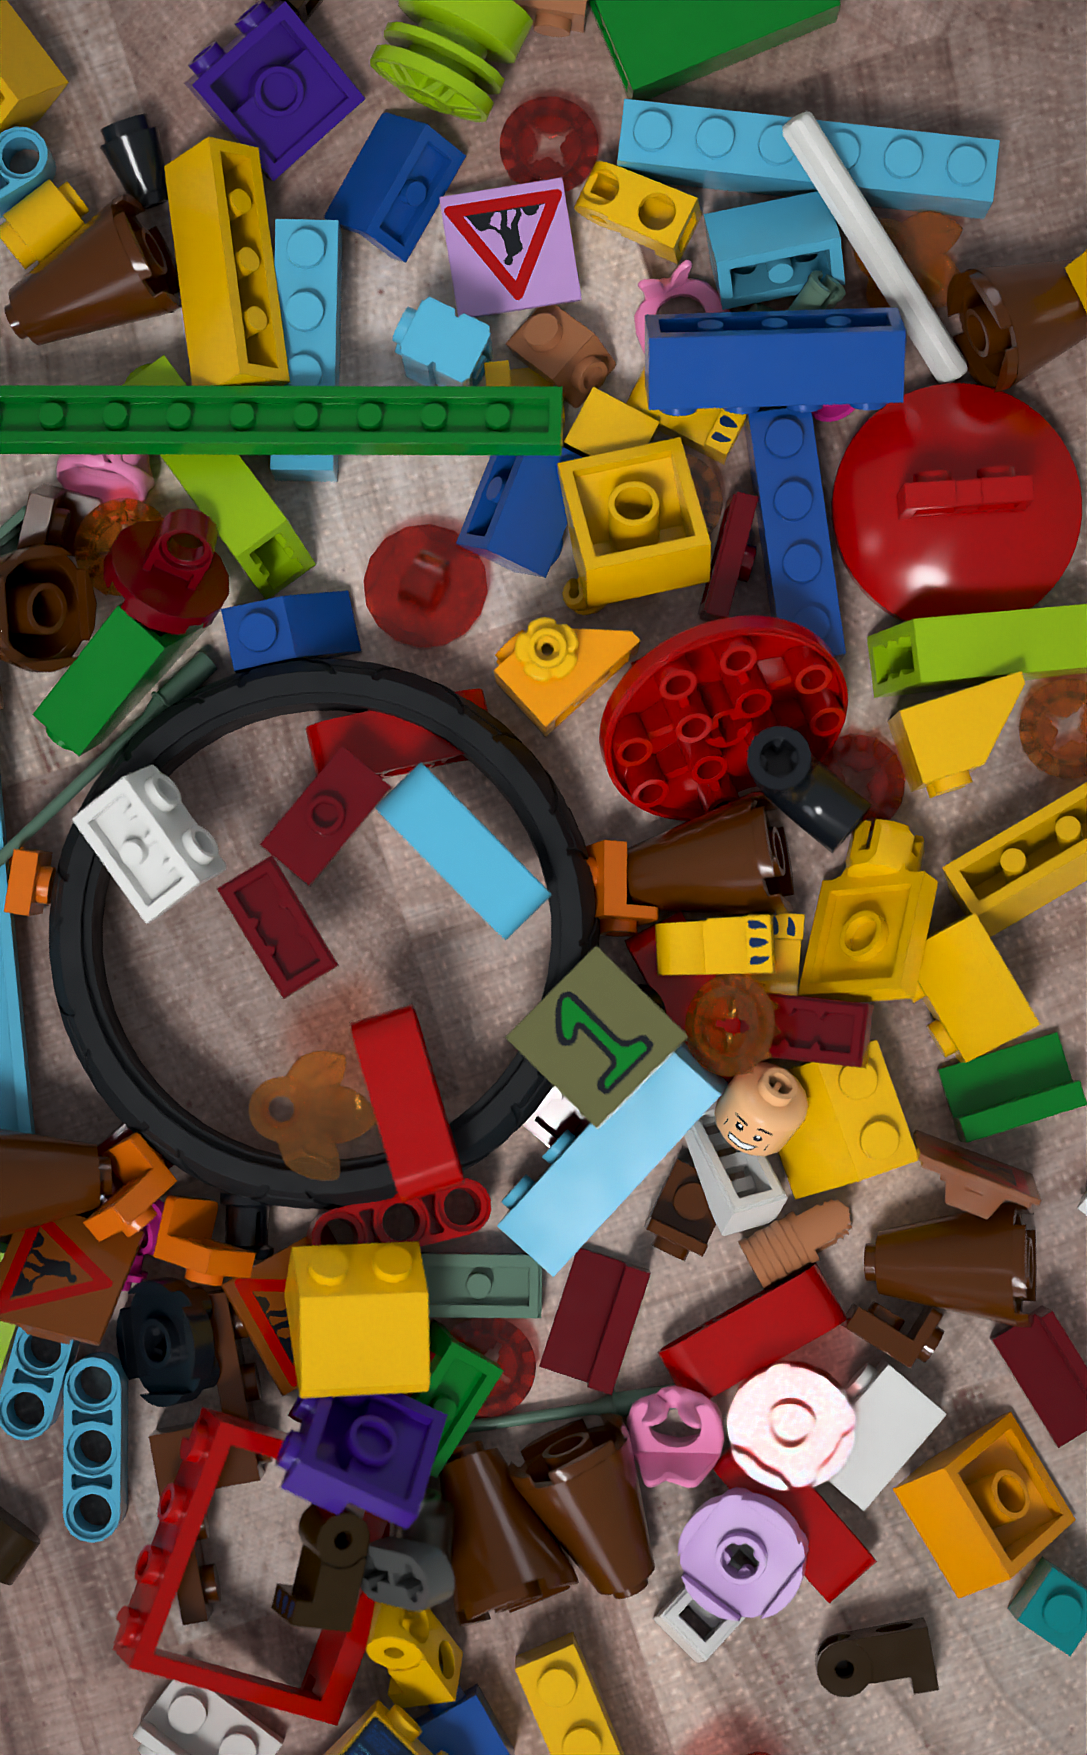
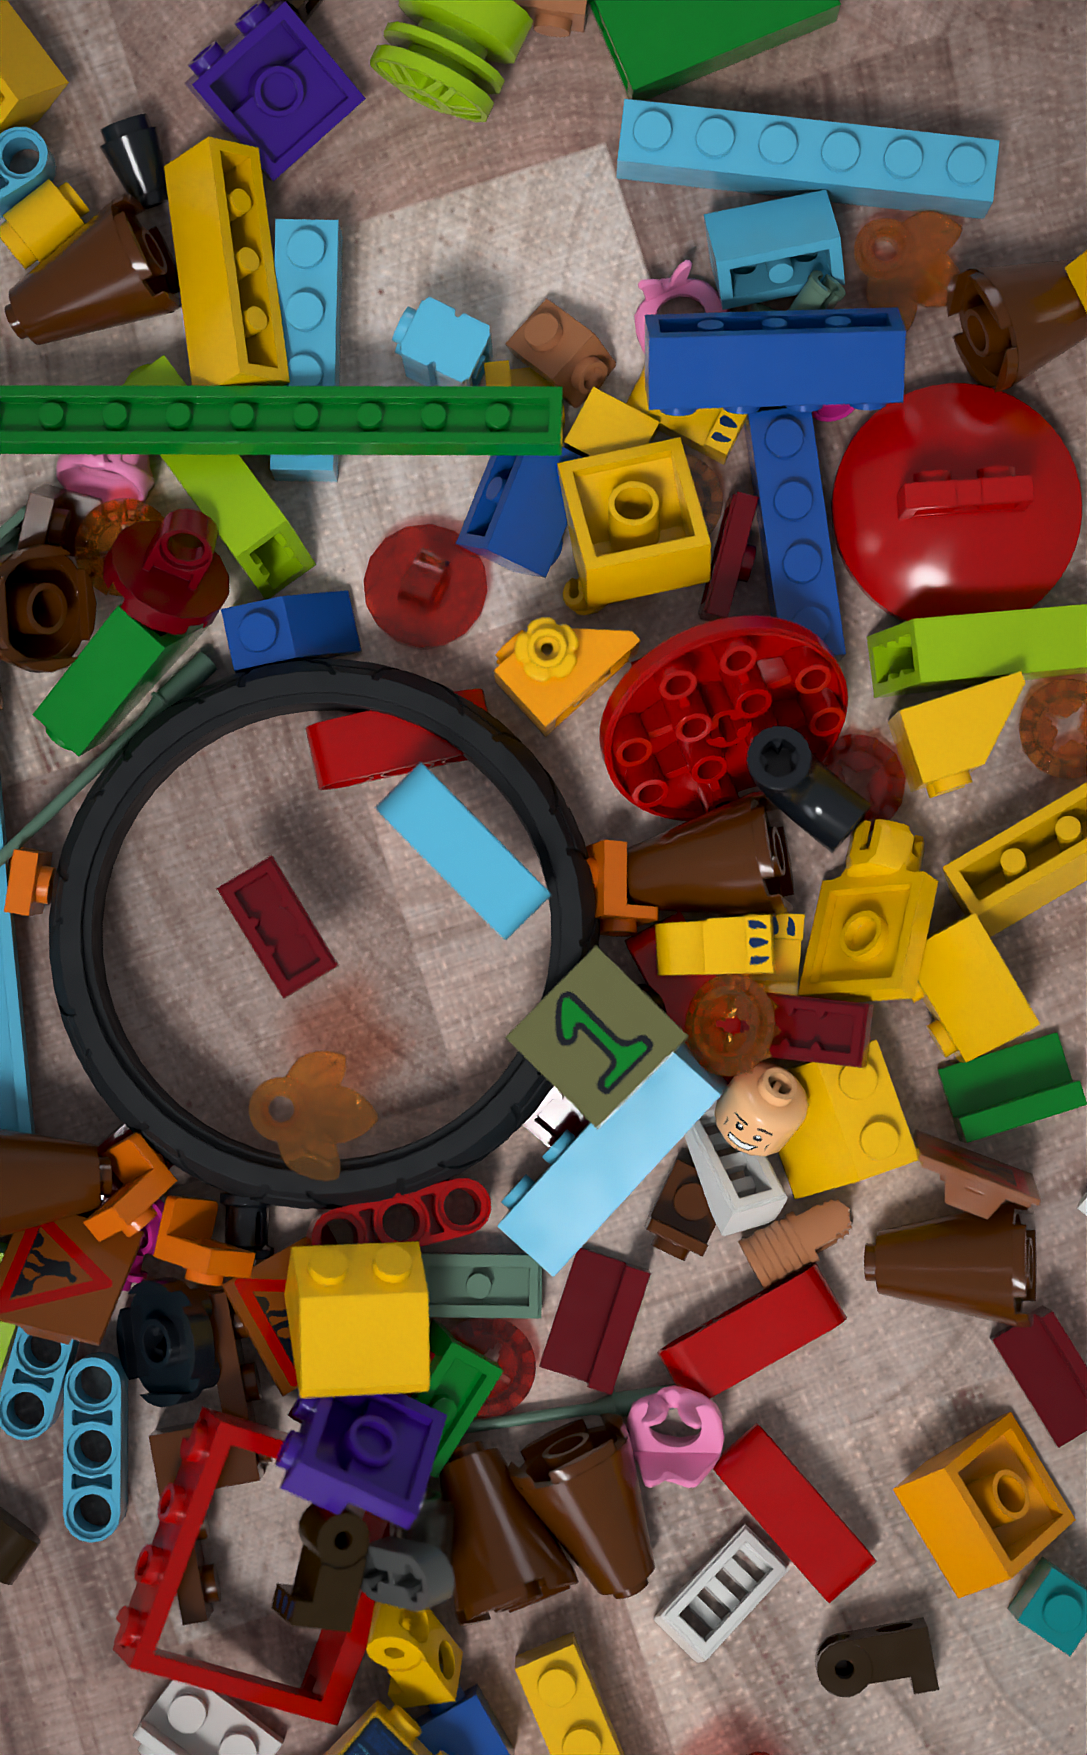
white bracket [72,765,227,924] -> none
dark red plate [260,746,392,887] -> none
blue panel [324,112,466,263] -> none
red beam [350,1004,465,1202] -> none
lavender piece [439,177,582,318] -> none
clear red gear [499,96,599,192] -> none
yellow leg [574,161,702,265] -> none
lavender plate [678,1487,808,1621] -> none
tile [727,1360,854,1490] -> none
white axle [782,111,967,384] -> none
white brick [802,1359,947,1511] -> none
reddish brown bracket [840,1301,944,1369] -> none

